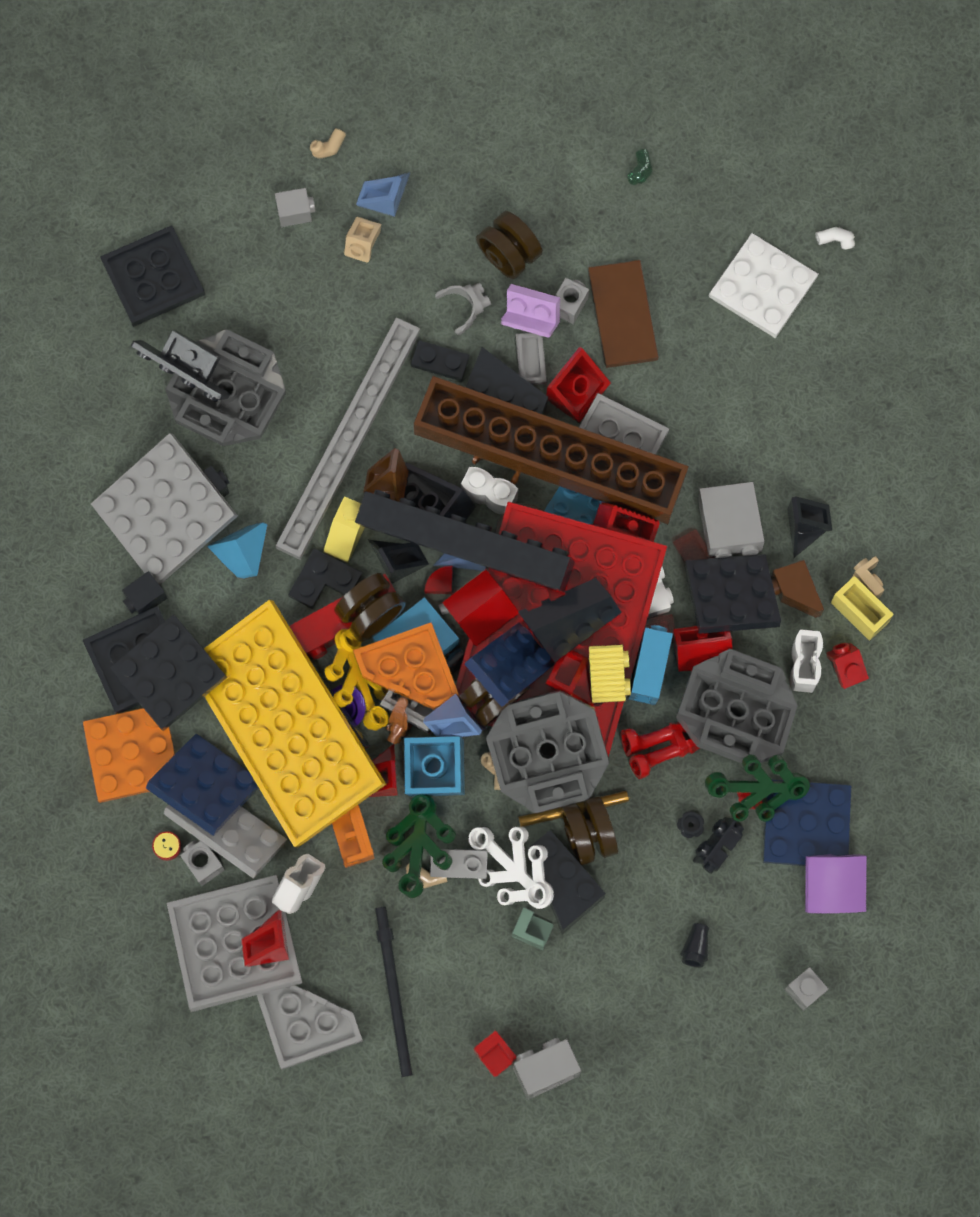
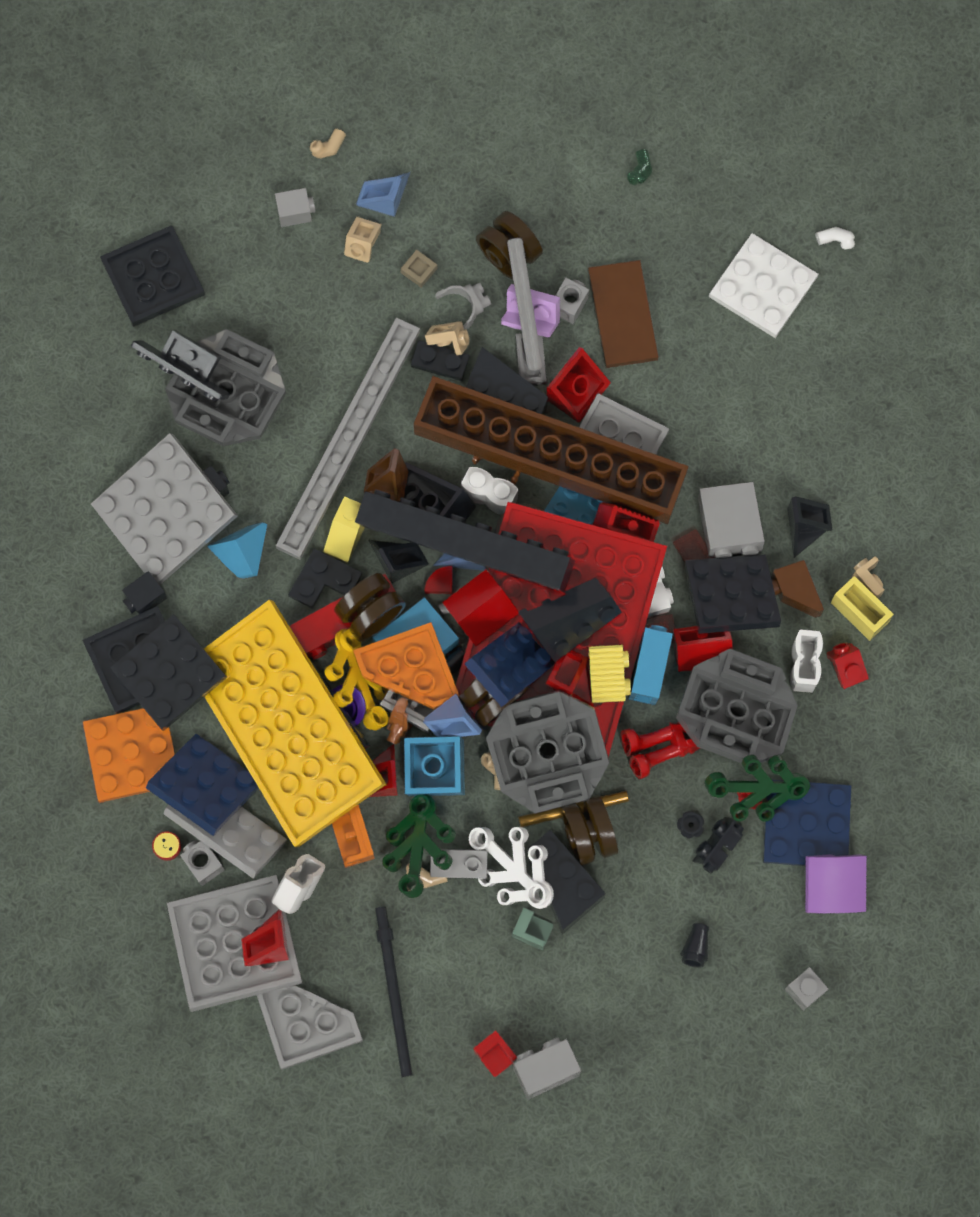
none -> dark tan plate [400,250,438,288]
none -> tan bracket [425,321,469,355]
none -> light grey axle [507,238,543,371]

